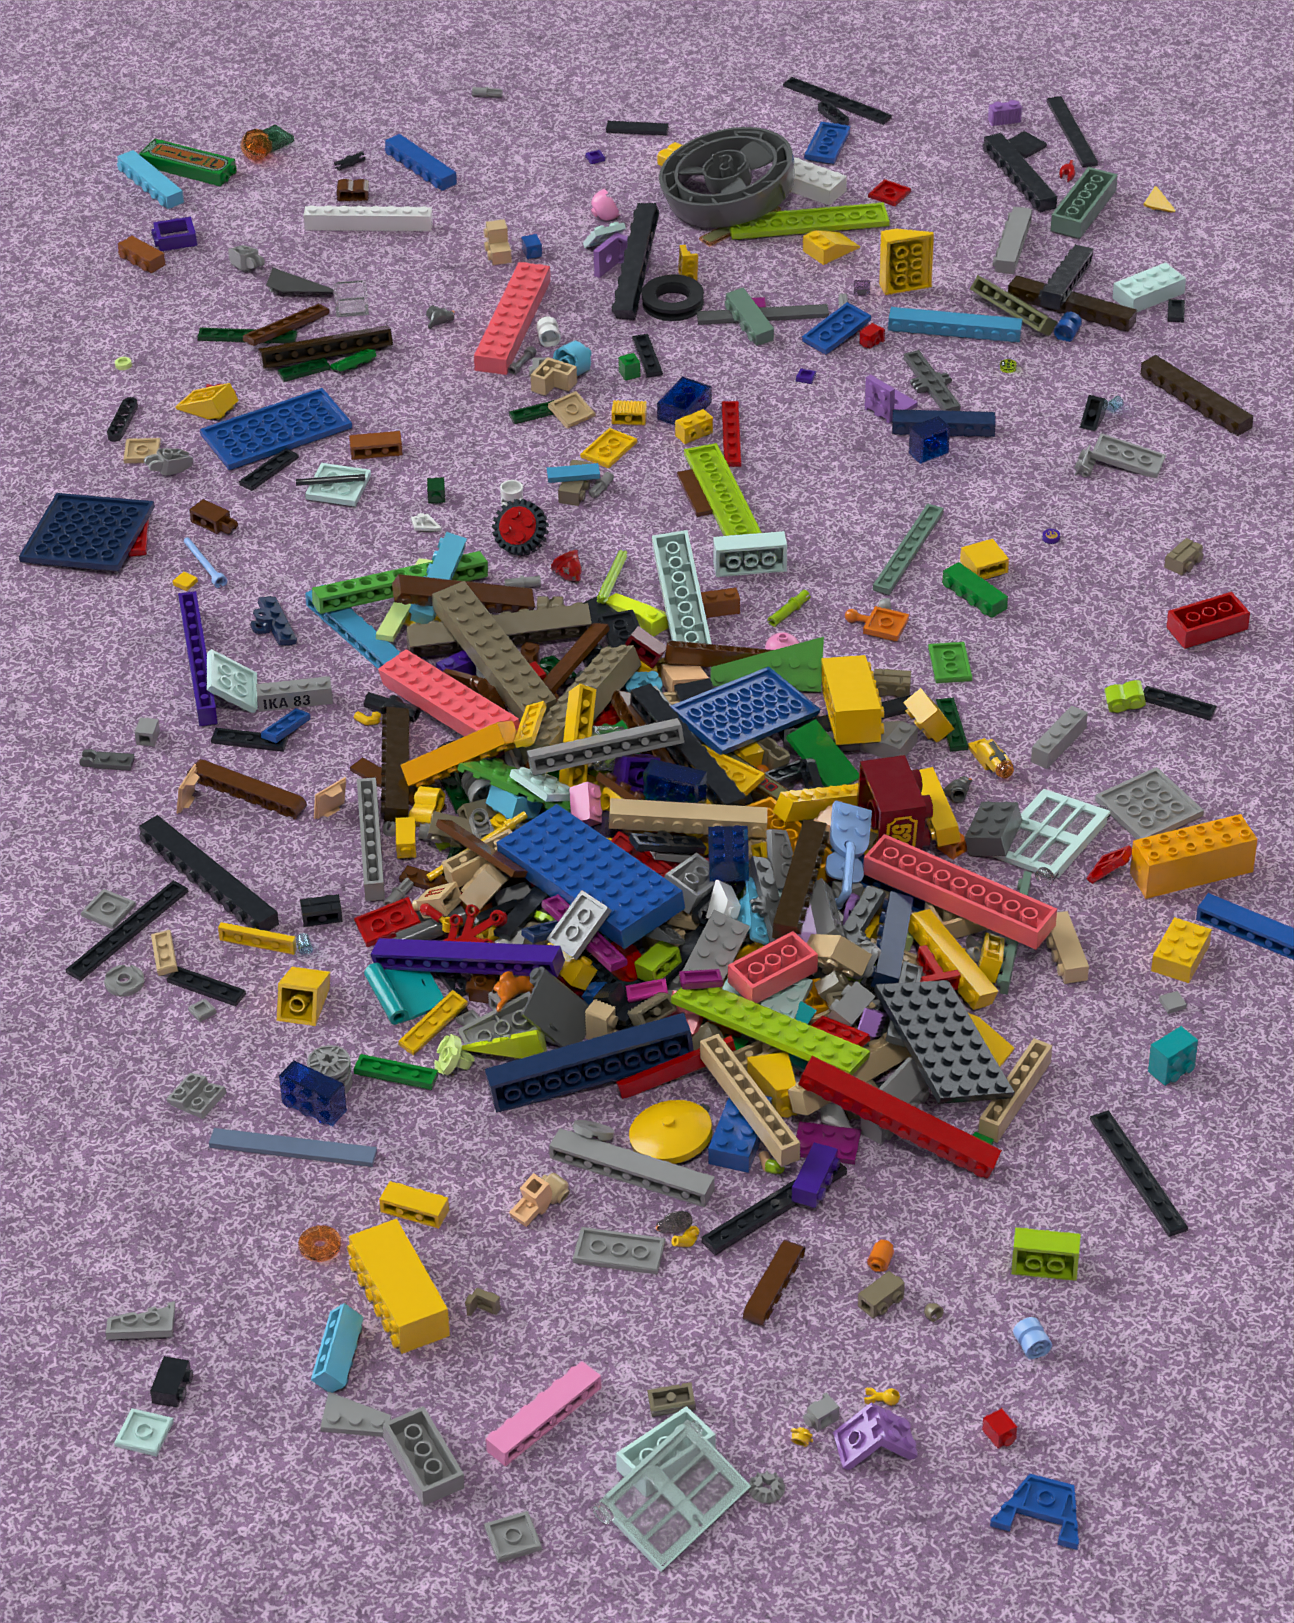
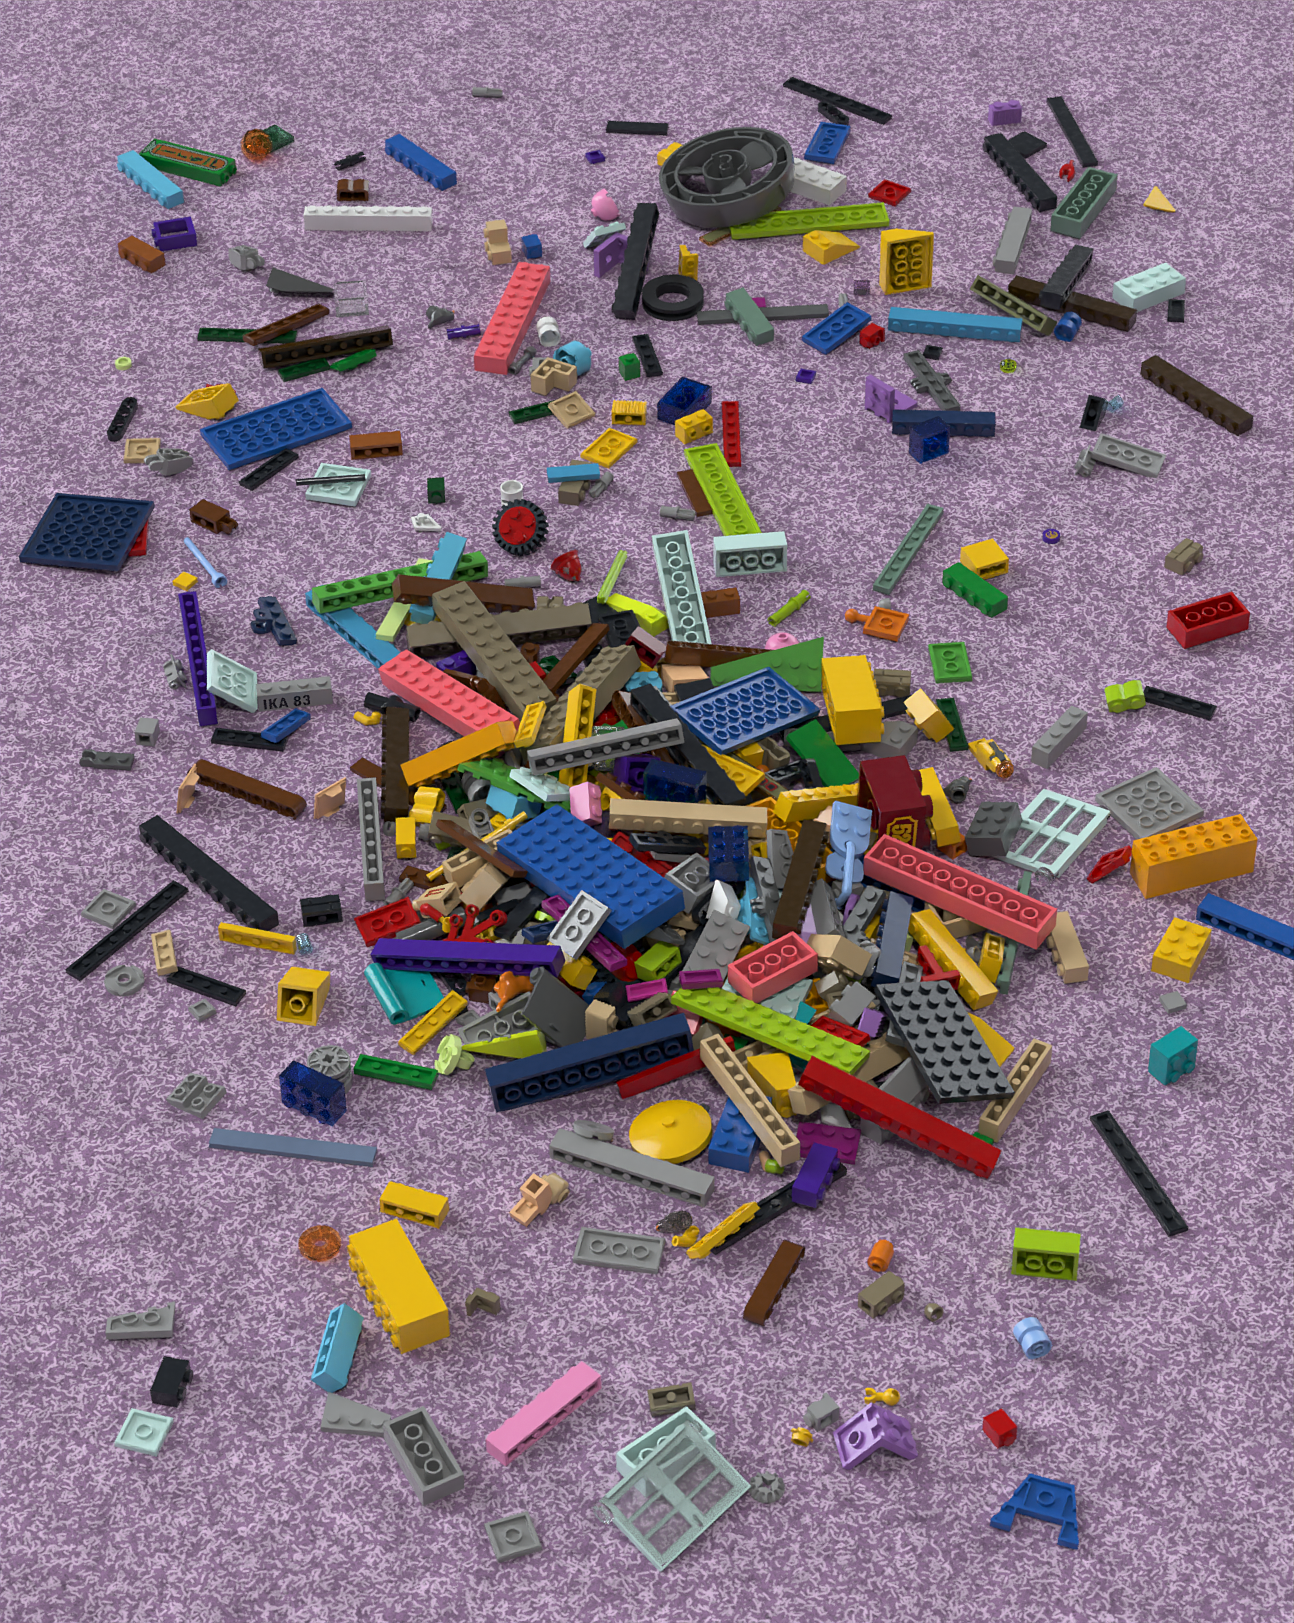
none -> light grey hinge [163,654,187,690]
none -> dark purple pin [447,324,481,340]
none -> light grey axle [660,505,695,520]
none -> yellow plate [686,1201,760,1259]
none -> black tile [922,345,943,361]

